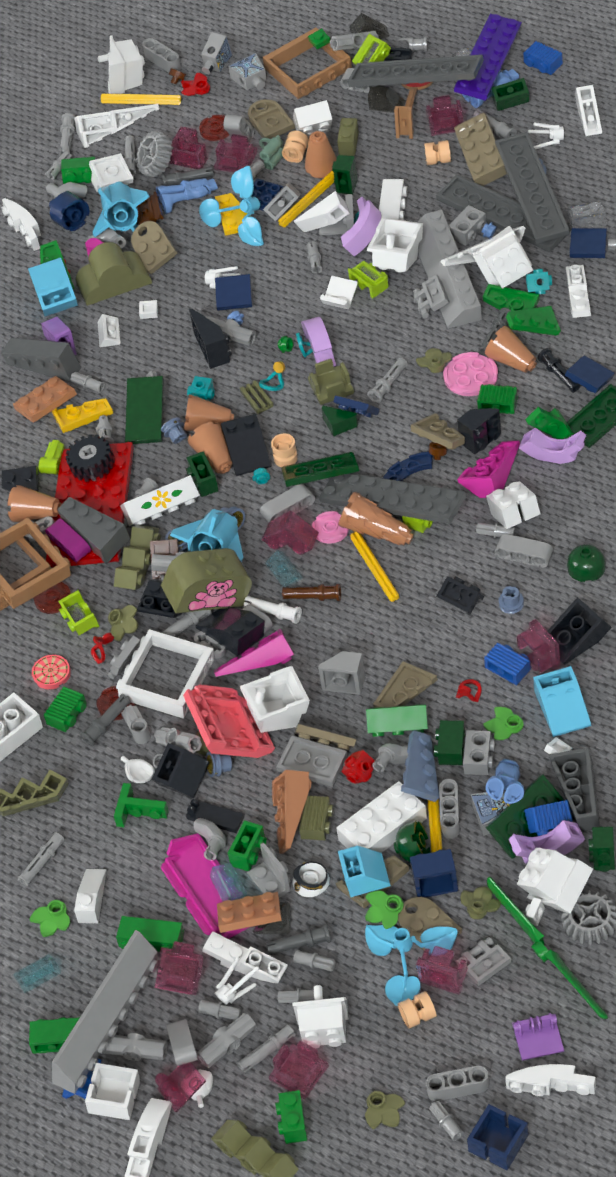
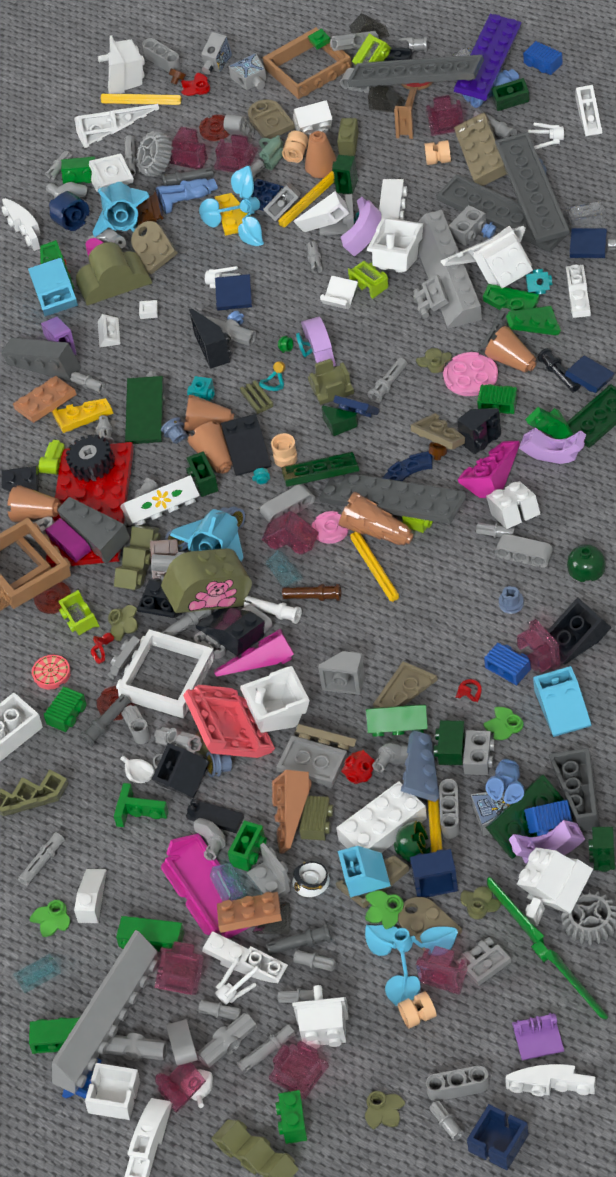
light grey pin [59,113,75,156] -> none
black bracket [436,576,484,614] -> none
white plate [544,737,572,754] -> none

